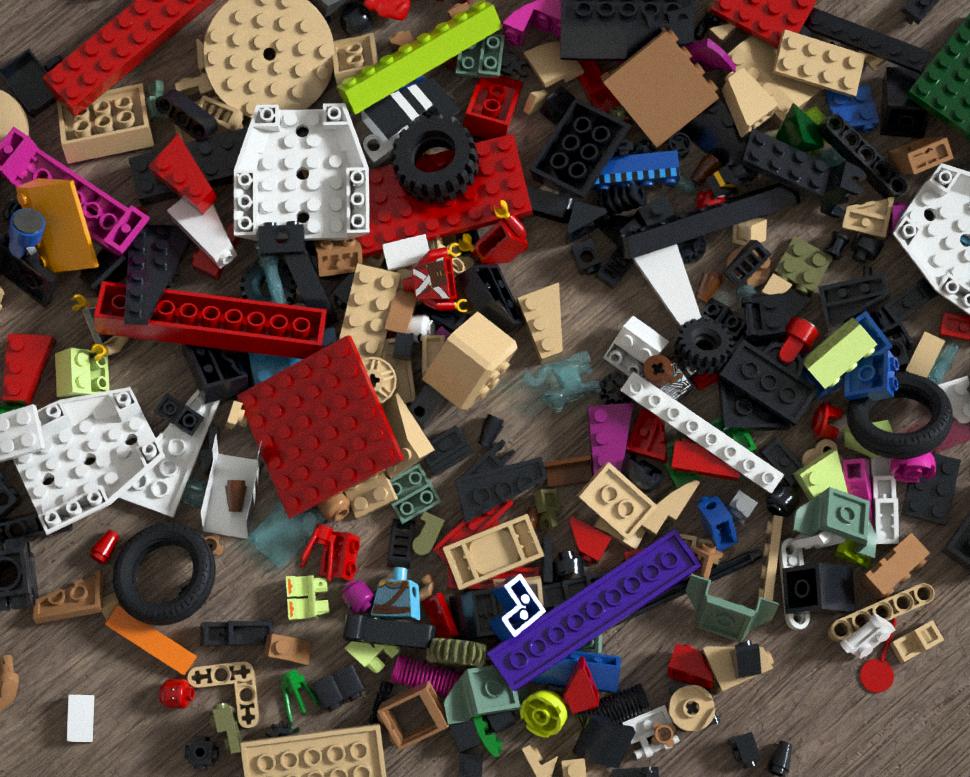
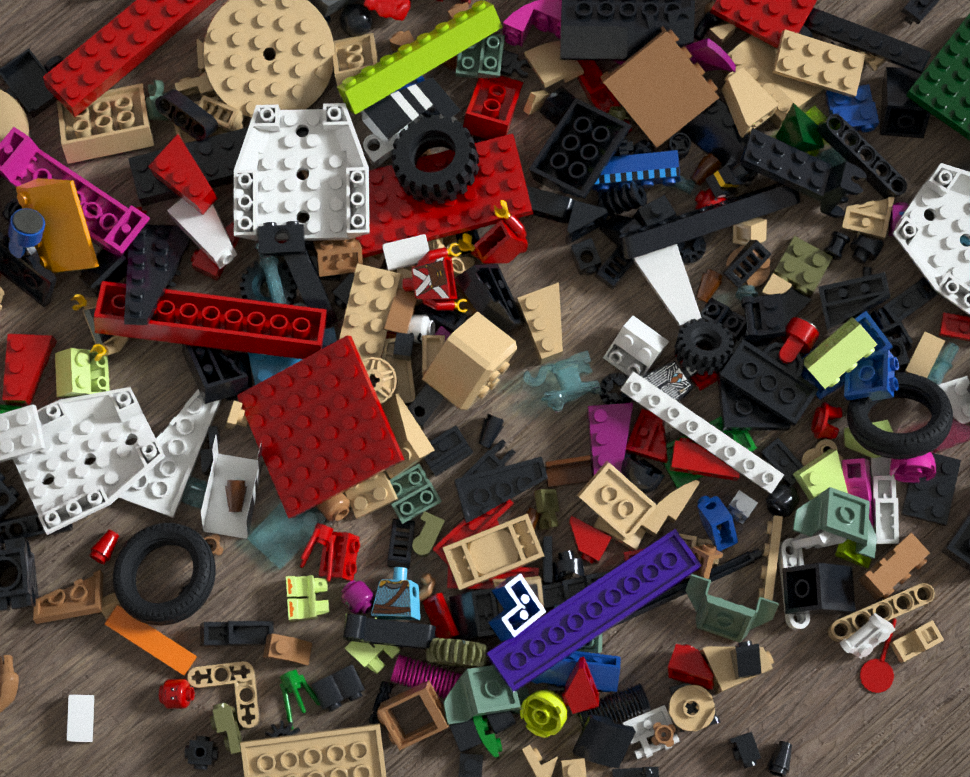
black slope [153,393,204,437] -> none
reddish brown piece [644,355,673,387] -> none
medium nougat window [887,136,953,175] -> none

